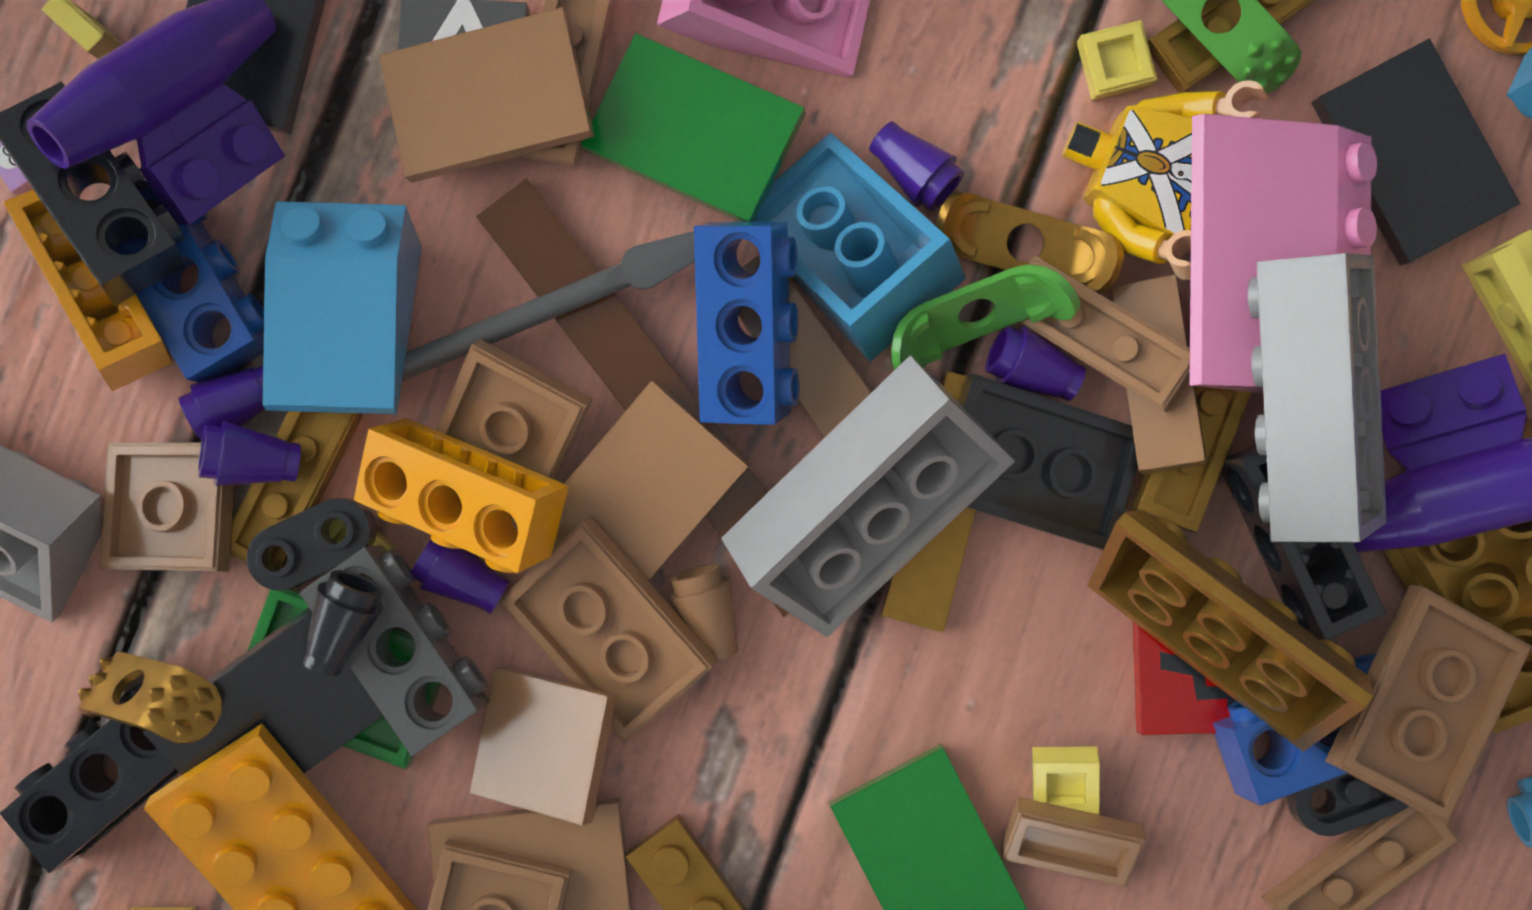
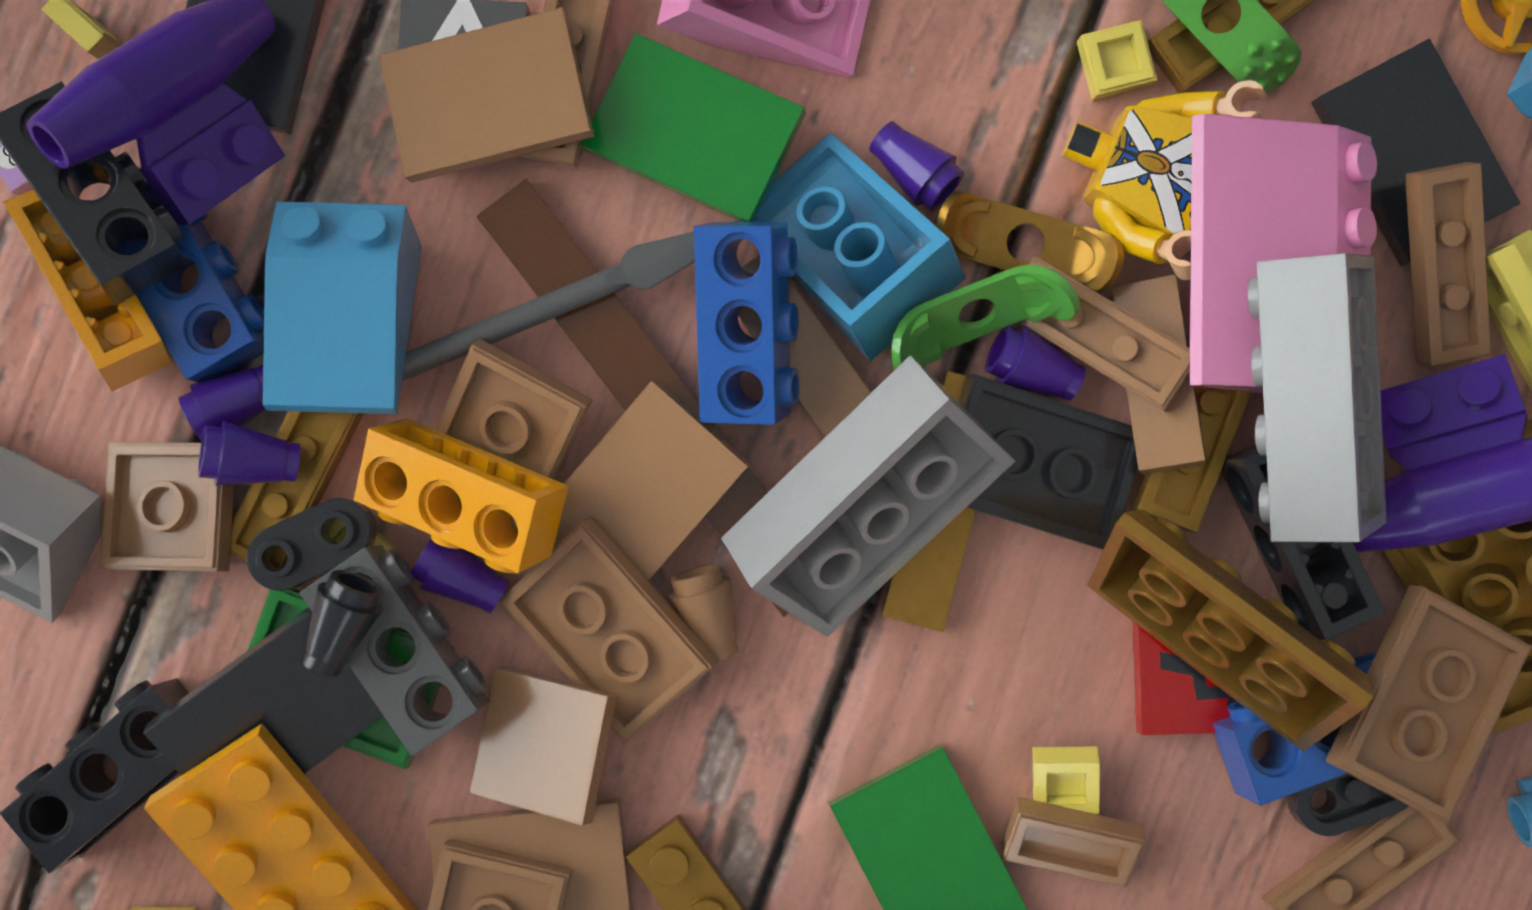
pearl gold piece [78,652,222,744] -> none
none -> medium nougat plate [1405,162,1491,366]

